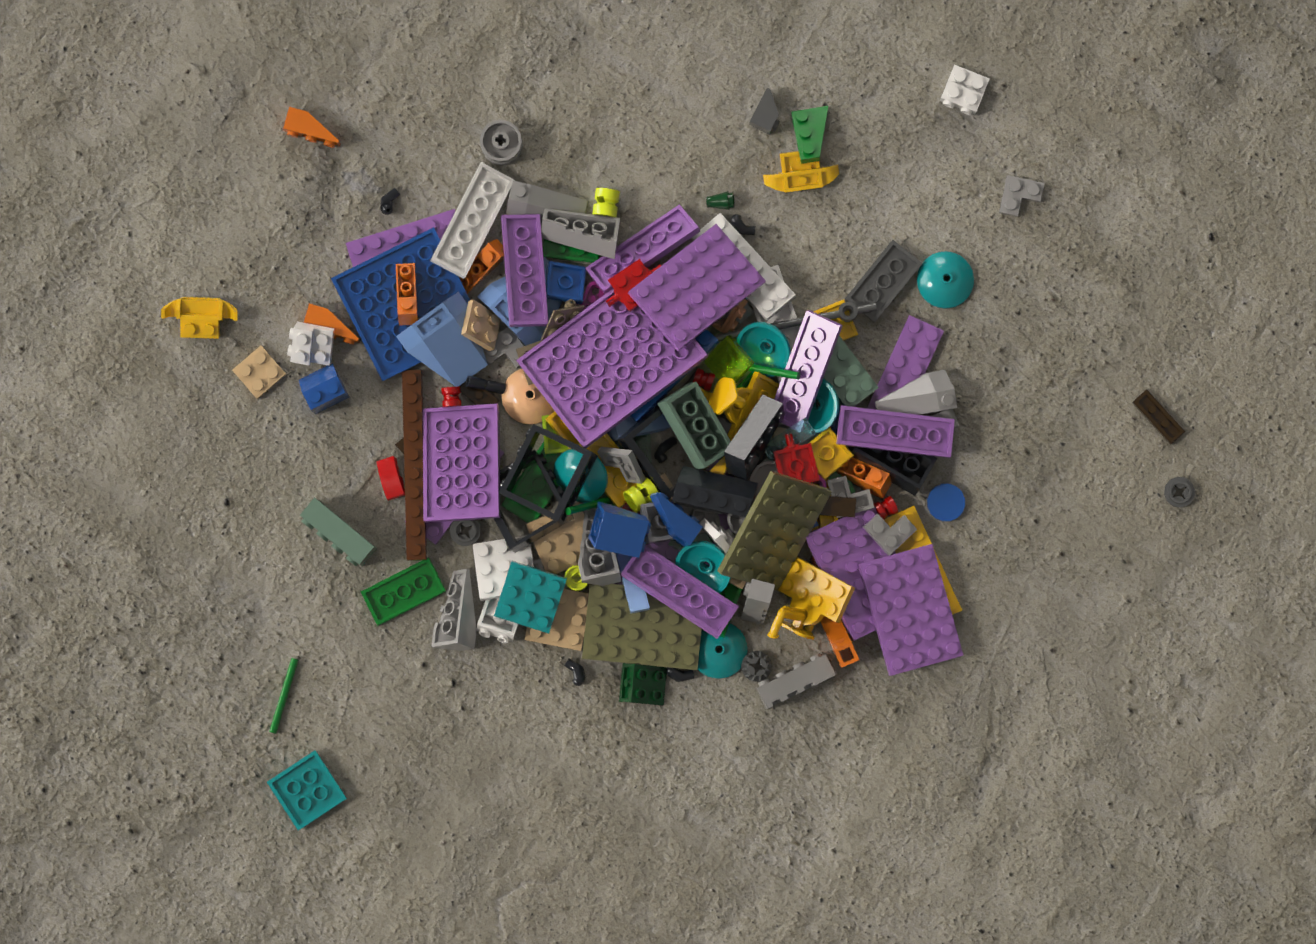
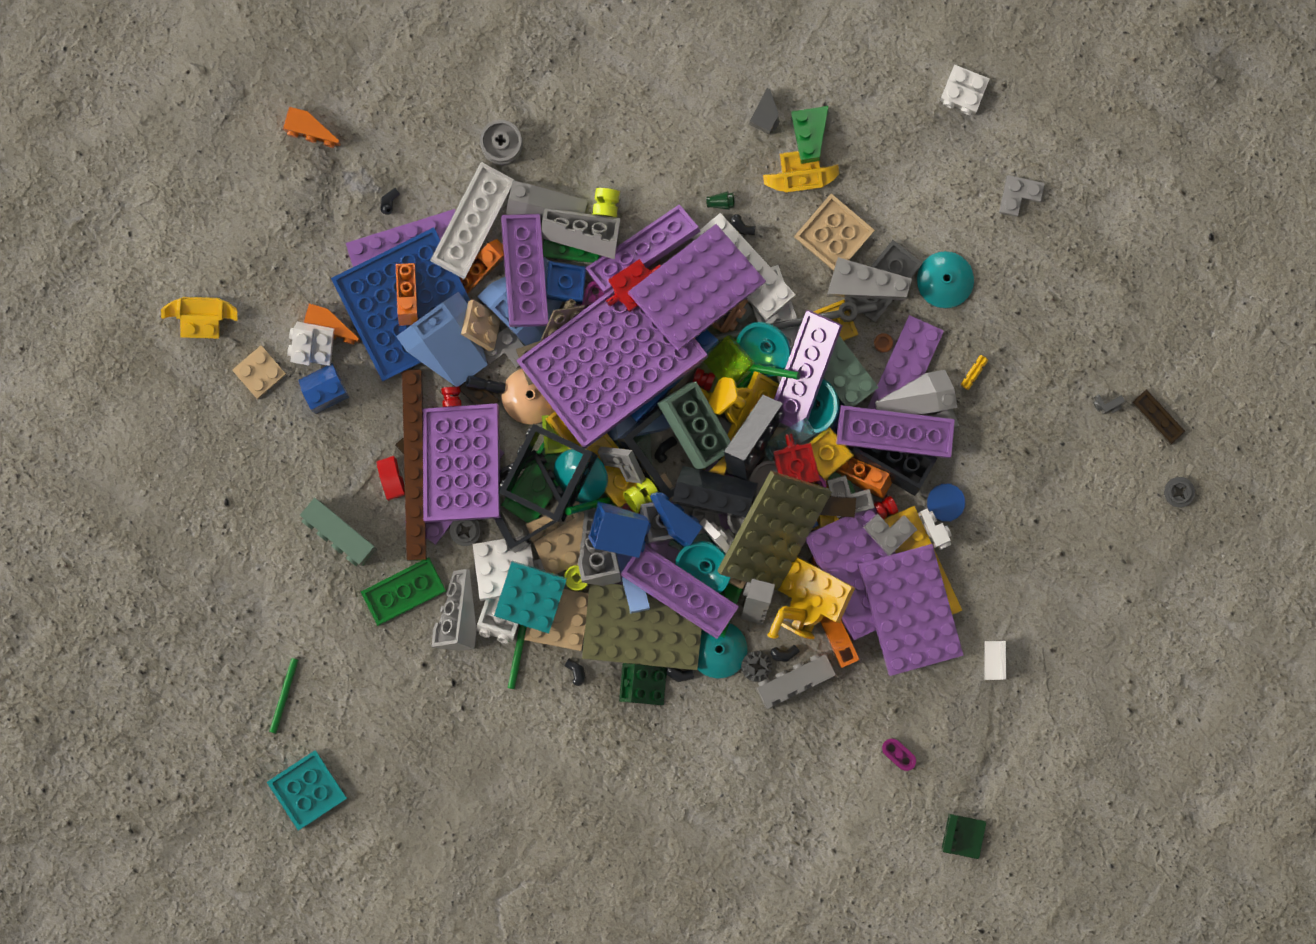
none -> green bar [507,625,527,689]
none -> black arm [770,645,800,662]
none -> tan plate [794,194,875,271]
none -> light grey wedge [826,257,912,300]
none -> dark orange tile [874,333,893,353]
none -> magenta plate [882,739,916,771]
none -> white plate [918,508,952,550]
none -> dark green bracket [941,813,986,859]
none -> yellow axle [961,355,988,390]
none -> white panel [984,641,1006,680]
none -> dark grey bracket [1093,394,1125,414]

